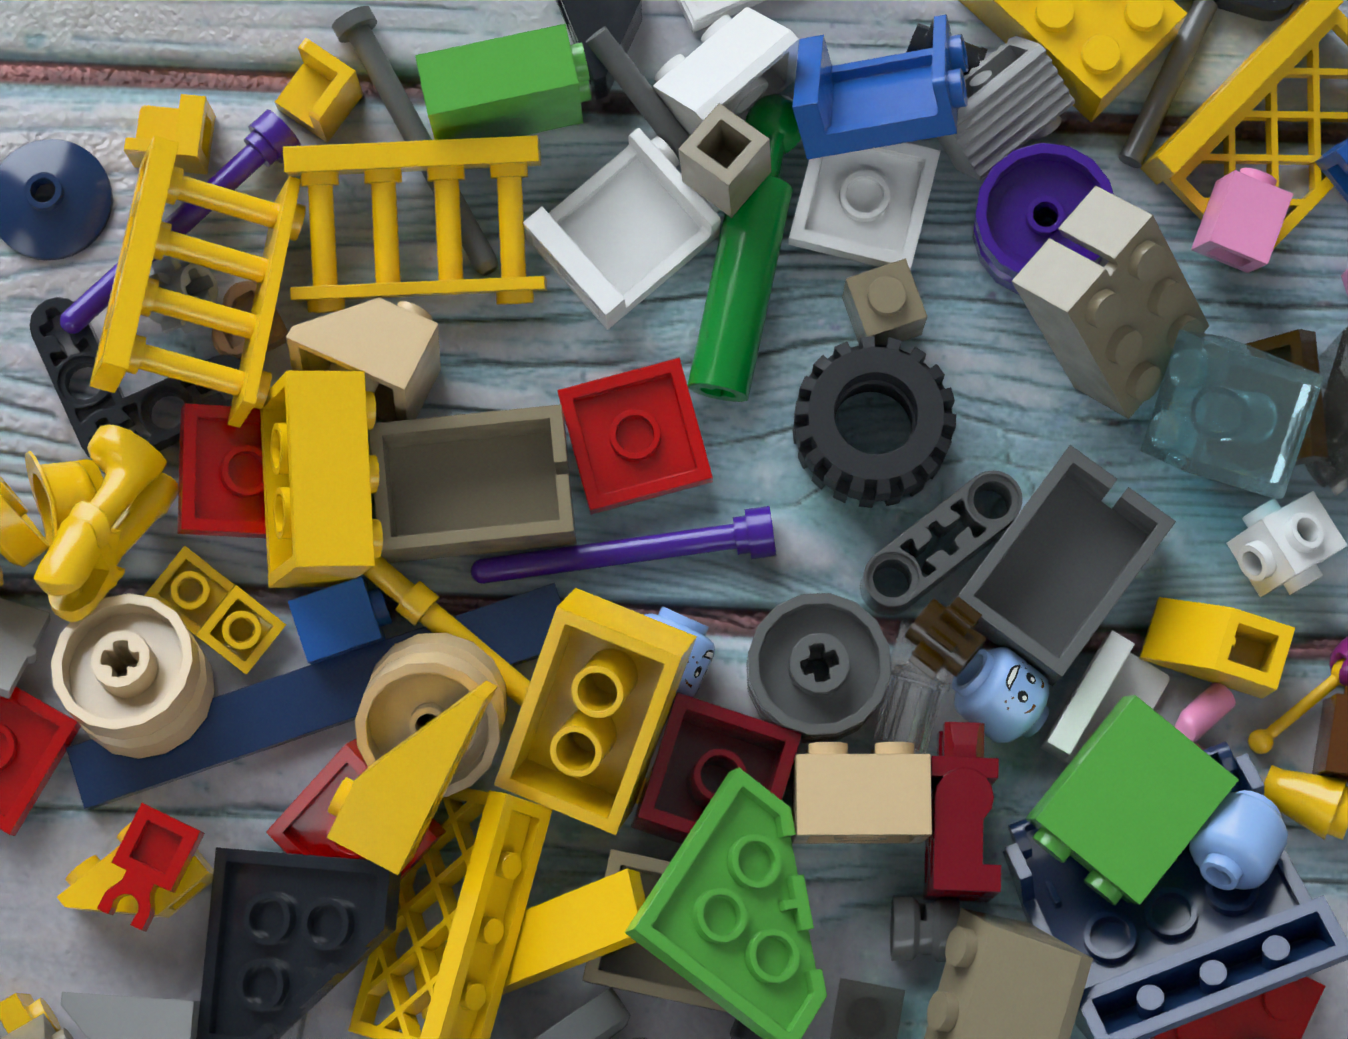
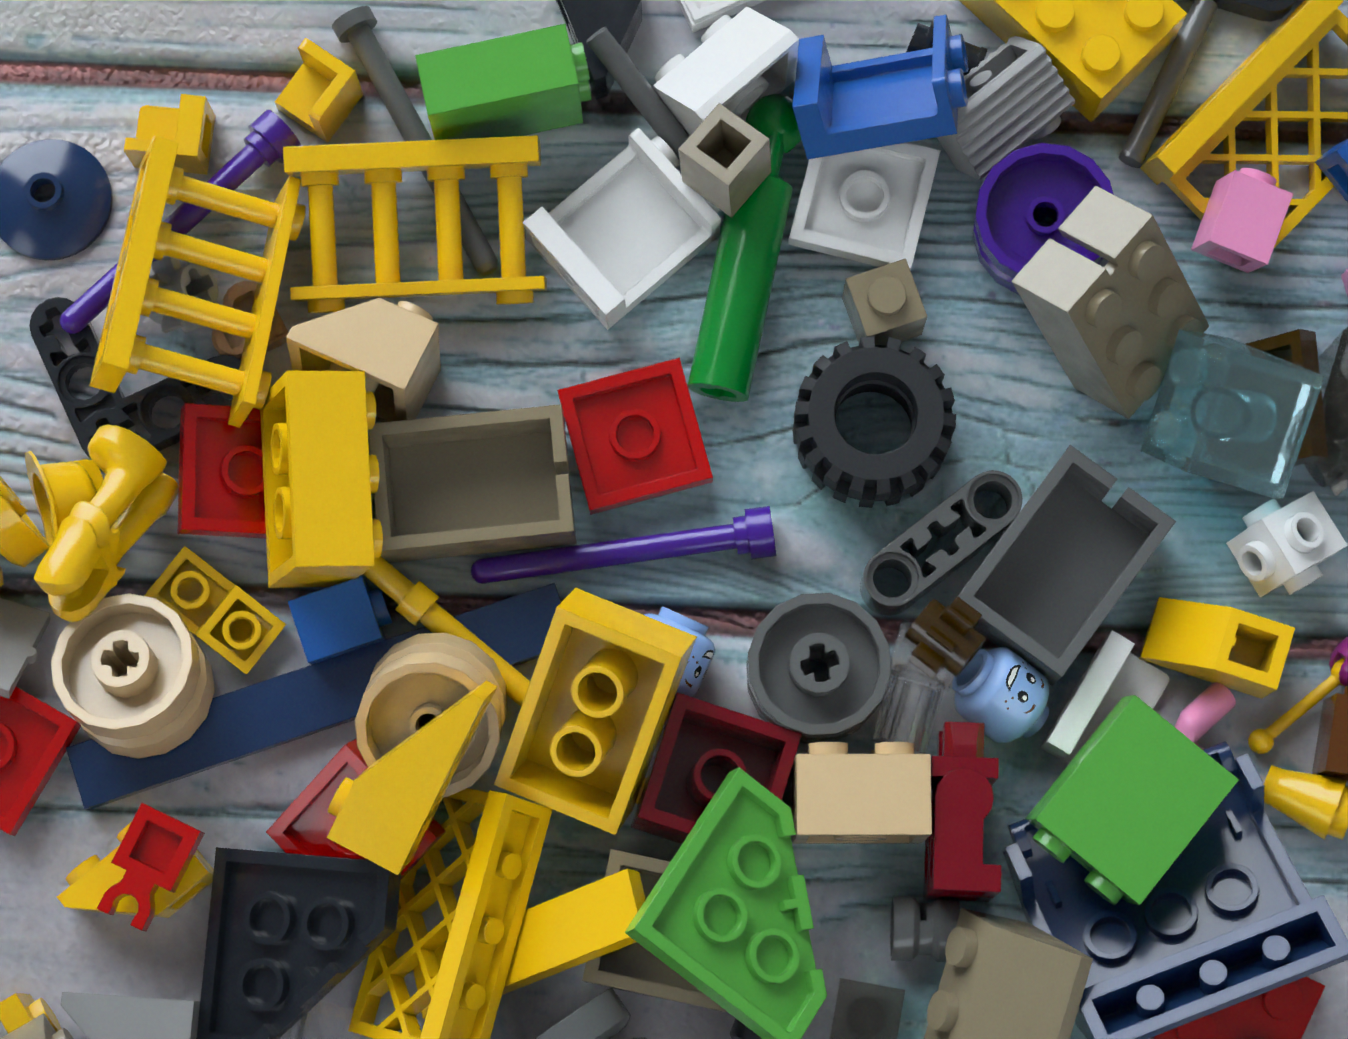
light blue head [1189,790,1288,890] -> none

